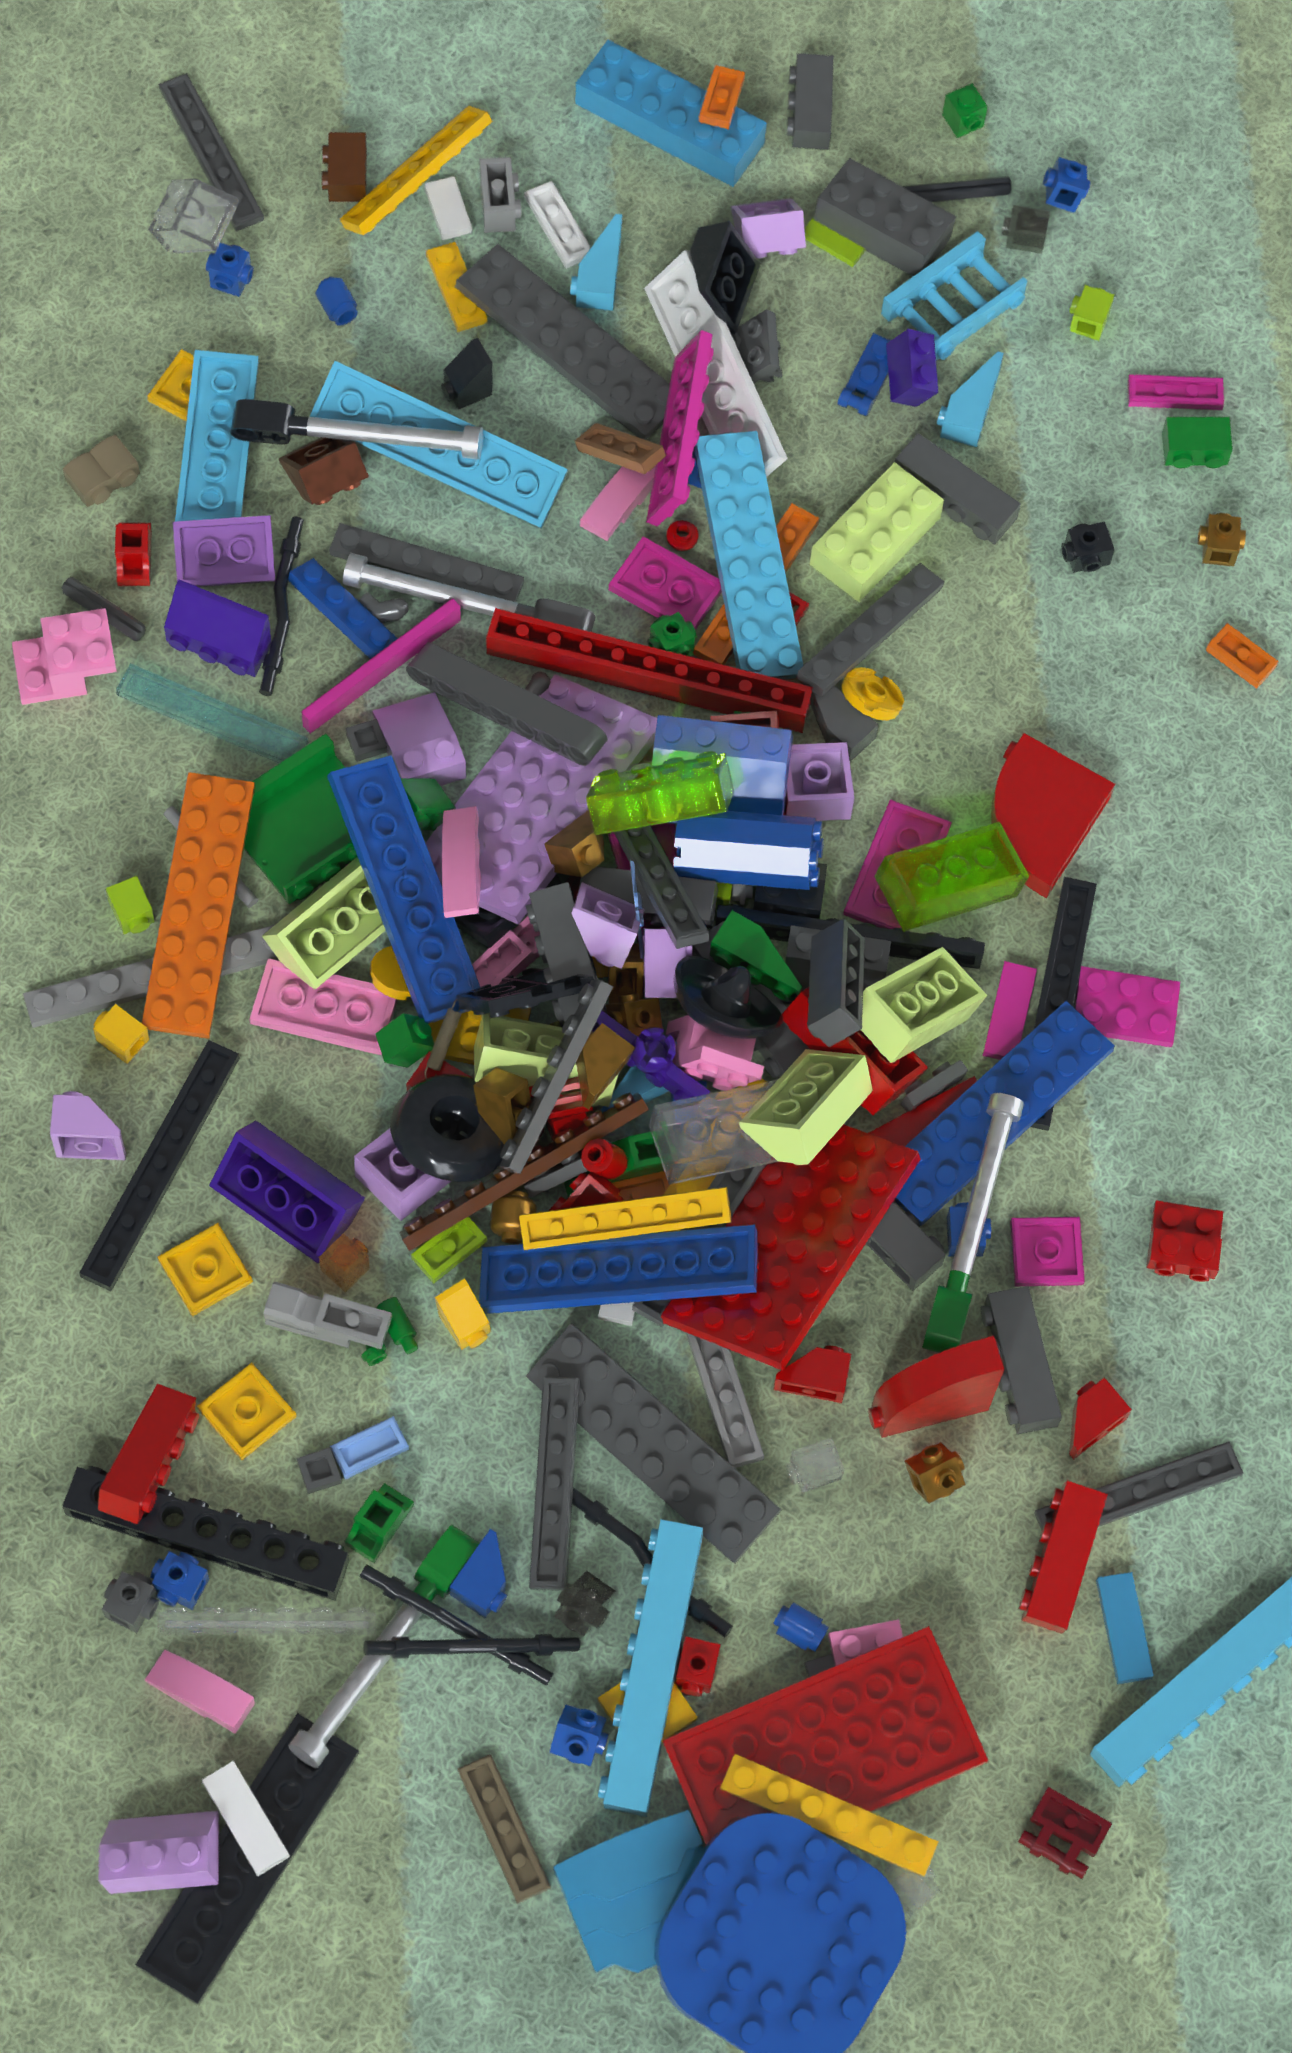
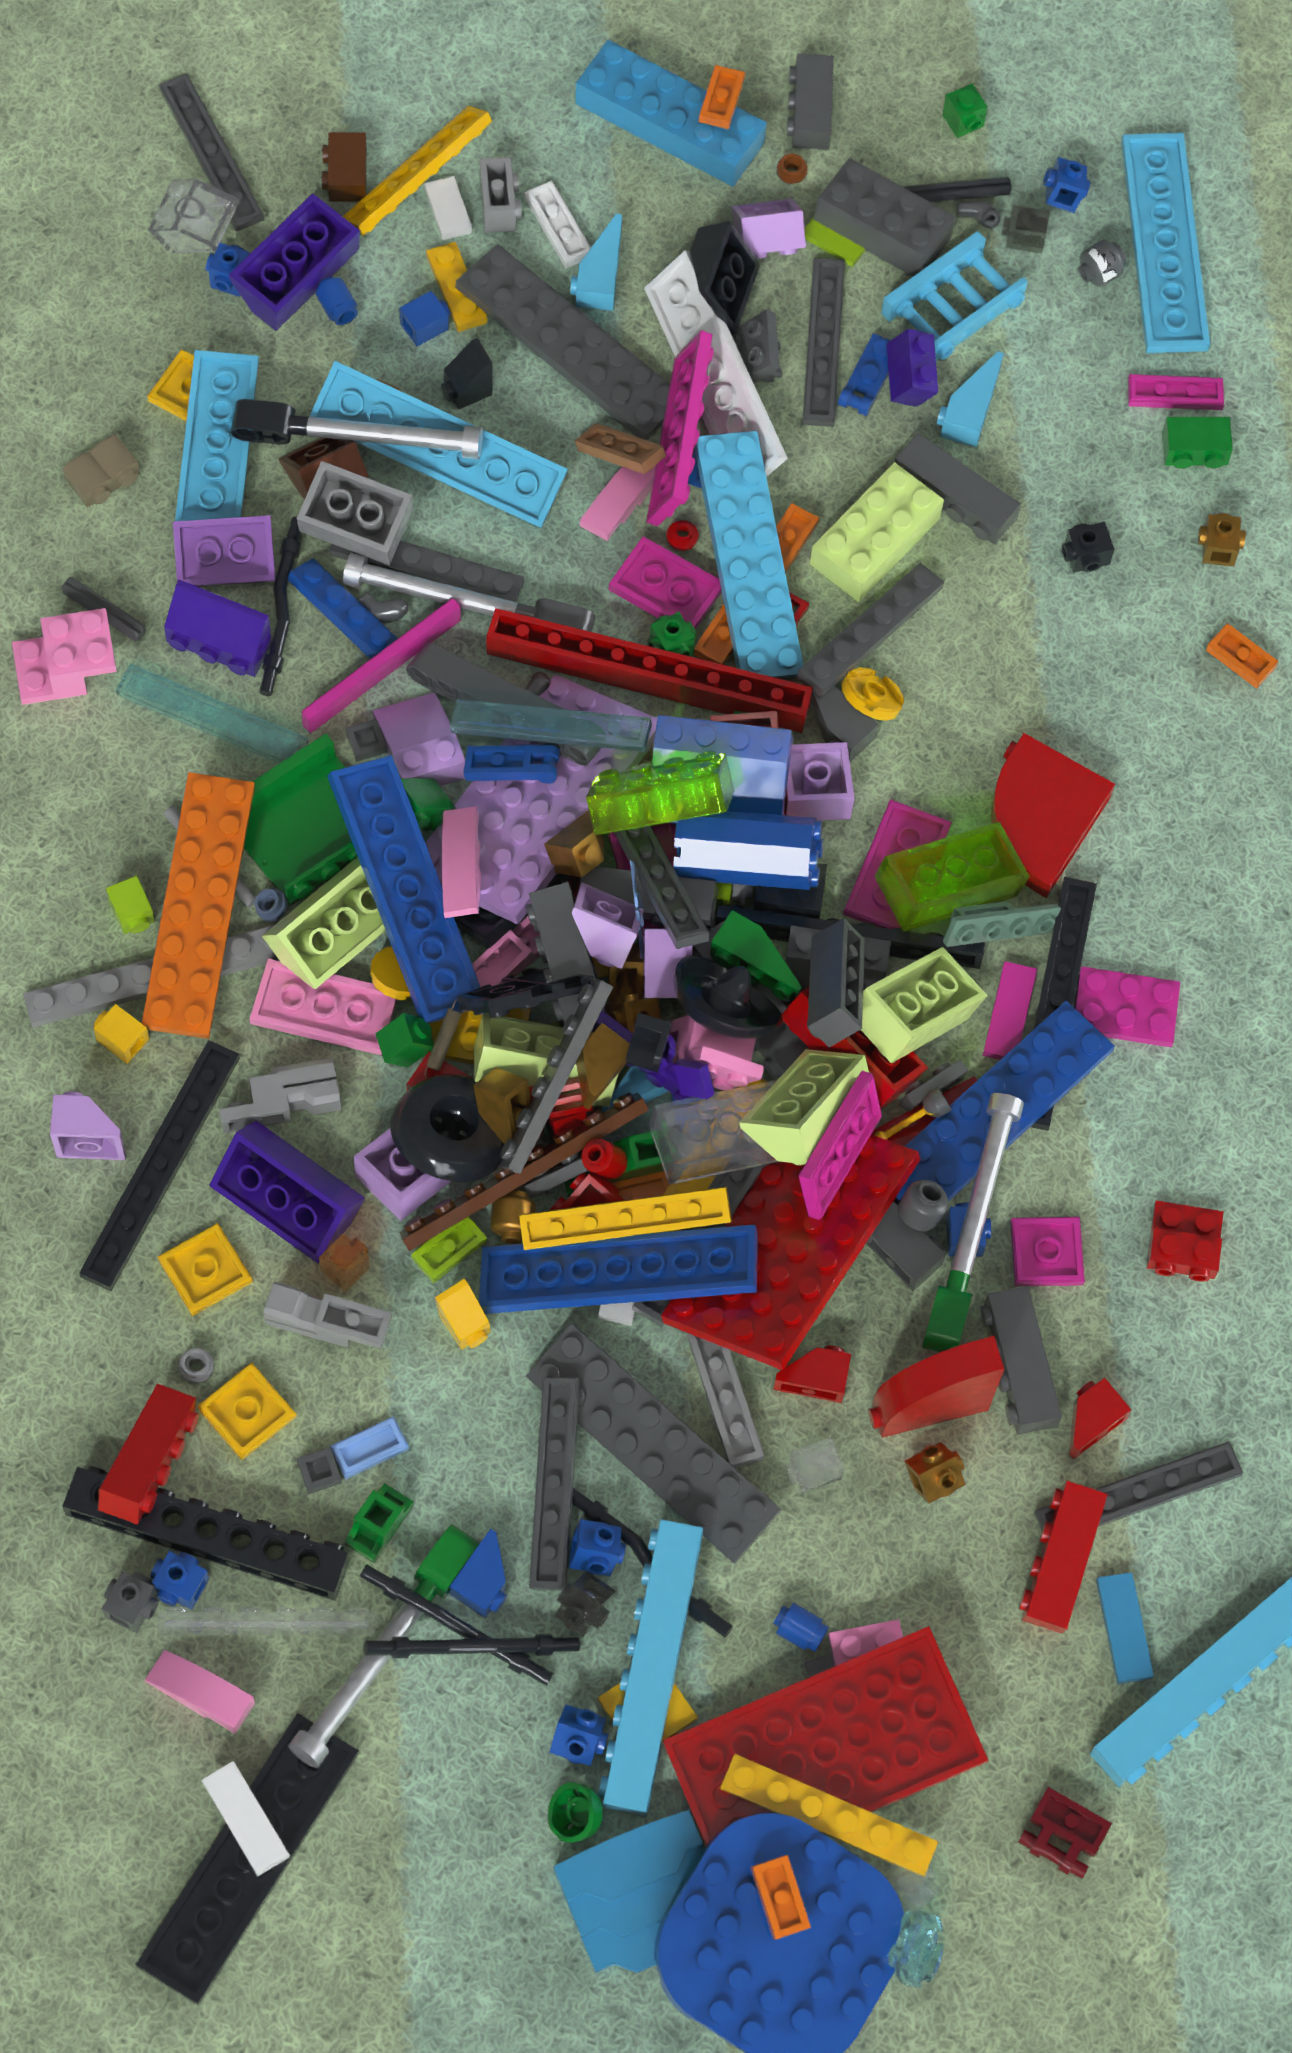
lavender slope [98,1811,219,1894] -> none
red brick [115,523,152,586] -> none
green plant [361,1297,419,1366] -> none
dark tan tile [457,1754,551,1904] -> none
red brick [675,1636,721,1697] -> none
lime brick [1069,285,1115,341] -> none
none -> light grey plate [178,1348,214,1383]
none -> light grey plate [219,1058,341,1134]
none -> dark purple slope [229,193,360,331]
none -> sand blue plate [255,888,288,922]
none -> light grey brick [297,461,414,565]
none -> blue brick [399,290,450,347]
none -> clear light blue tile [450,699,652,752]
none -> blue plate [463,745,560,784]
none -> green helmet [548,1782,604,1843]
none -> blue brick [569,1519,626,1577]
none -> black panel [625,1013,672,1073]
none -> dark purple tile [673,1059,715,1100]
none -> orange plate [751,1855,811,1940]
none -> dark orange plate [776,153,808,184]
none -> dark pink tile [799,1071,882,1220]
none -> dark grey tile [802,258,845,427]
none -> hinge [874,1087,952,1140]
none -> clear light blue plate [888,1911,944,1988]
none -> dark grey head [898,1180,949,1231]
none -> sand green bracket [943,901,1061,947]
none -> dark grey arm [957,201,1000,229]
none -> dark grey head [1078,240,1126,287]
none -> medium azure plate [1121,133,1210,353]

